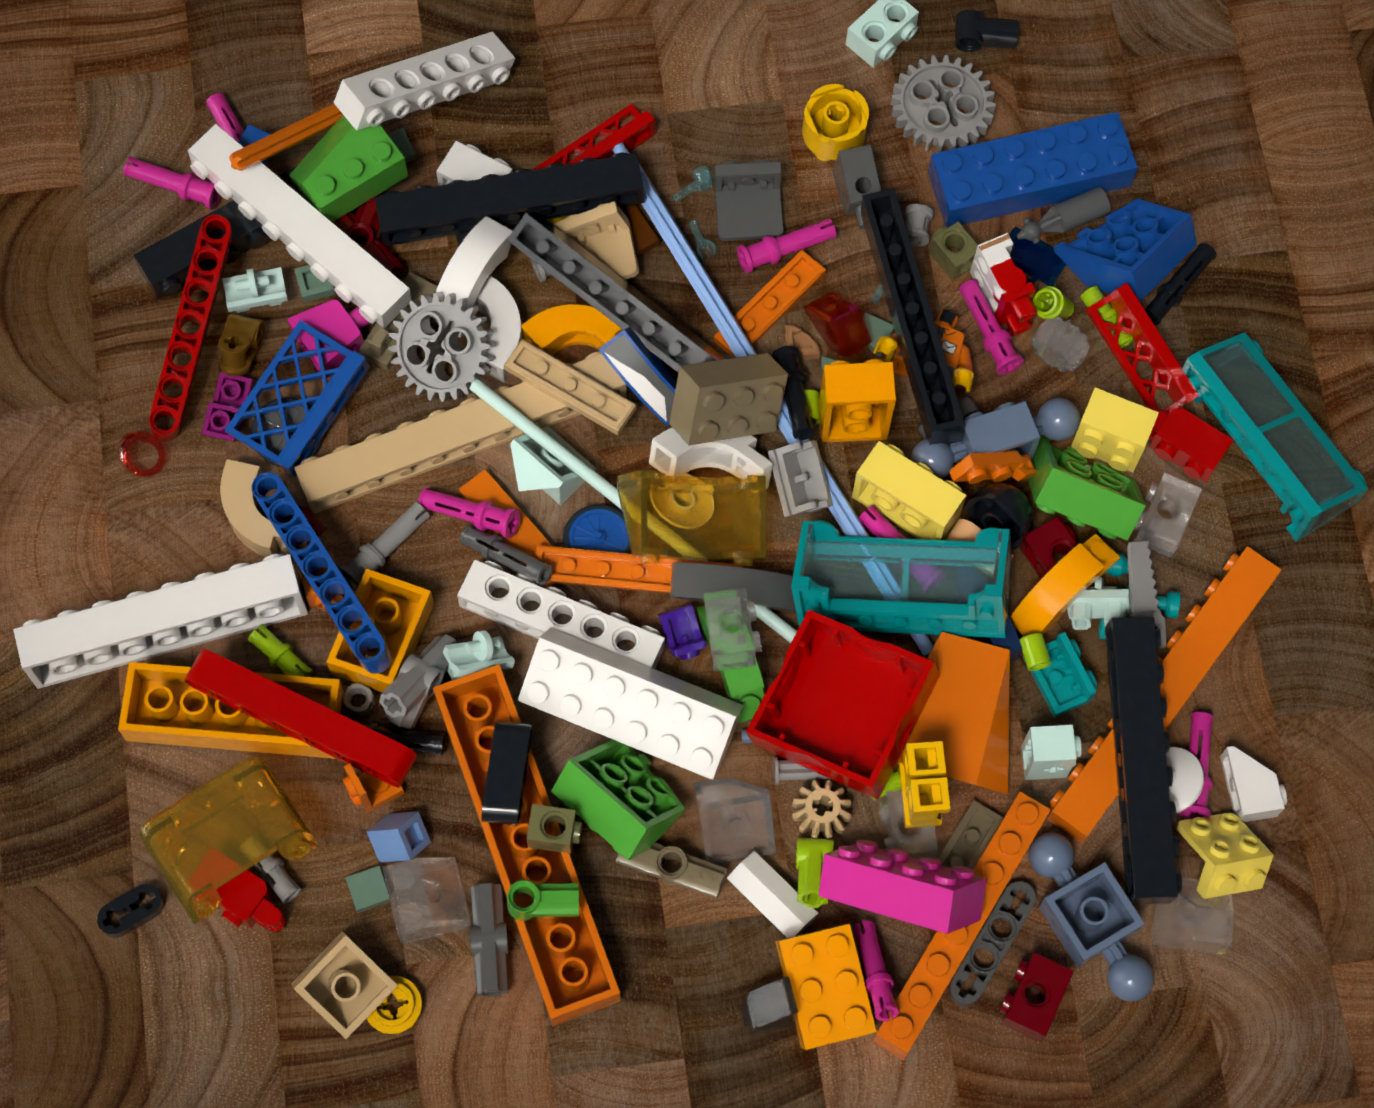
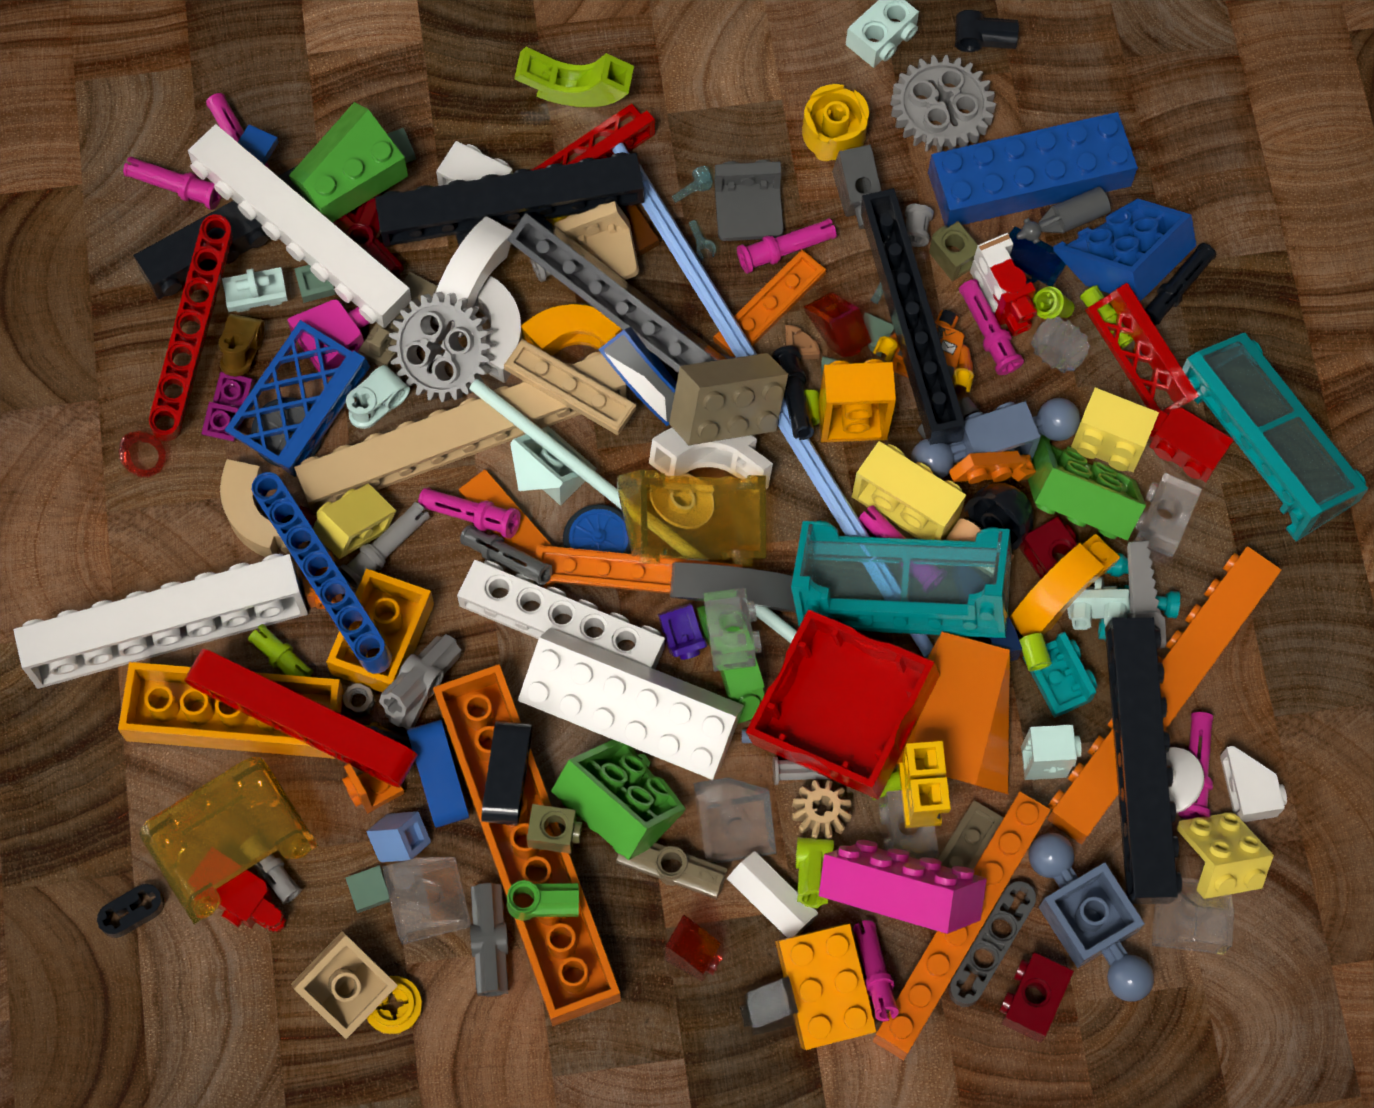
orange axle [229,104,343,171] -> none
white brick [334,31,515,131] -> none
light aqua hips [443,630,515,680] -> none
light grey hinge [768,440,833,517] -> none
none -> light yellow brick [313,483,396,559]
none -> light aqua piece [346,365,410,429]
none -> blue beam [407,720,469,828]
none -> lime arch [514,47,634,107]
none -> clear red slope [665,915,723,982]

